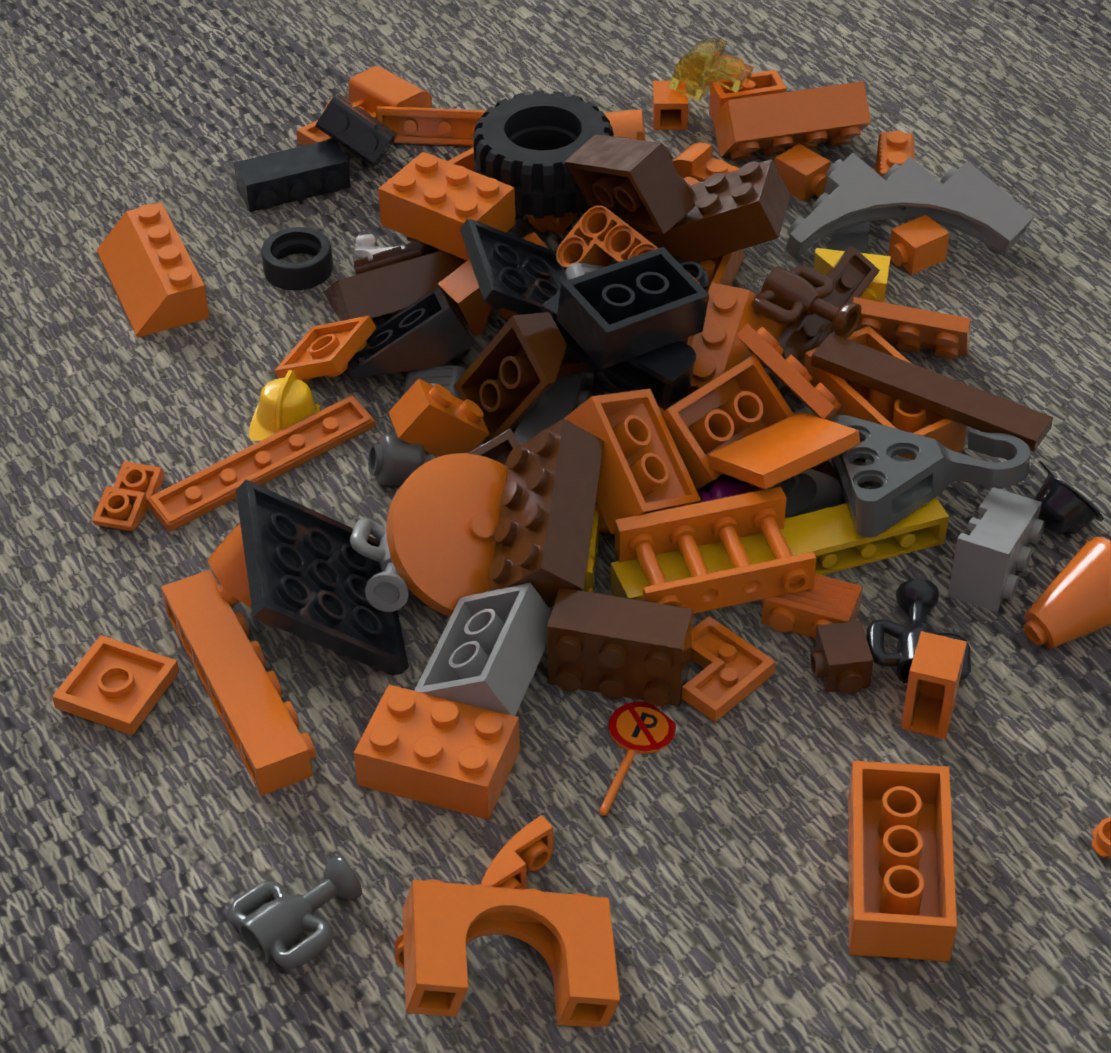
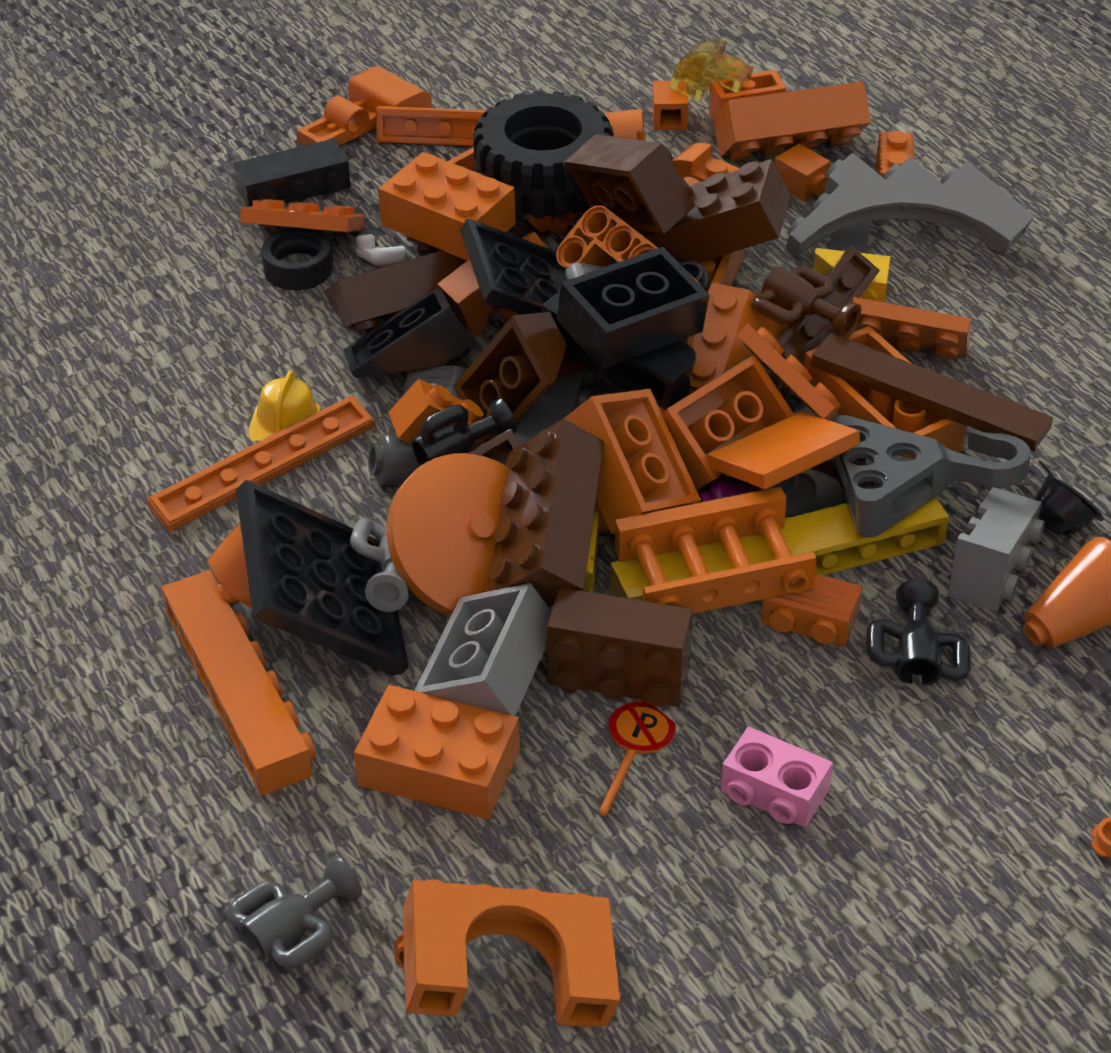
orange plate [52,635,179,735] -> none
orange slope [92,461,165,532] -> none
orange slope [97,202,210,338] -> none
orange plate [274,316,376,382] -> none
black brick [315,94,398,166] -> none
reddish brown axle [354,241,426,275] -> none
orange slope [481,815,554,890] -> none
orange plate [682,616,776,722] -> none
reddish brown brick [810,621,874,694] -> none
orange brick [848,761,957,962] -> none
orange brick [888,214,950,275] -> none
orange piece [901,631,967,739] -> none
none -> orange plate [240,199,365,232]
none -> black piece [411,398,517,466]
none -> bright pink brick [721,726,833,828]

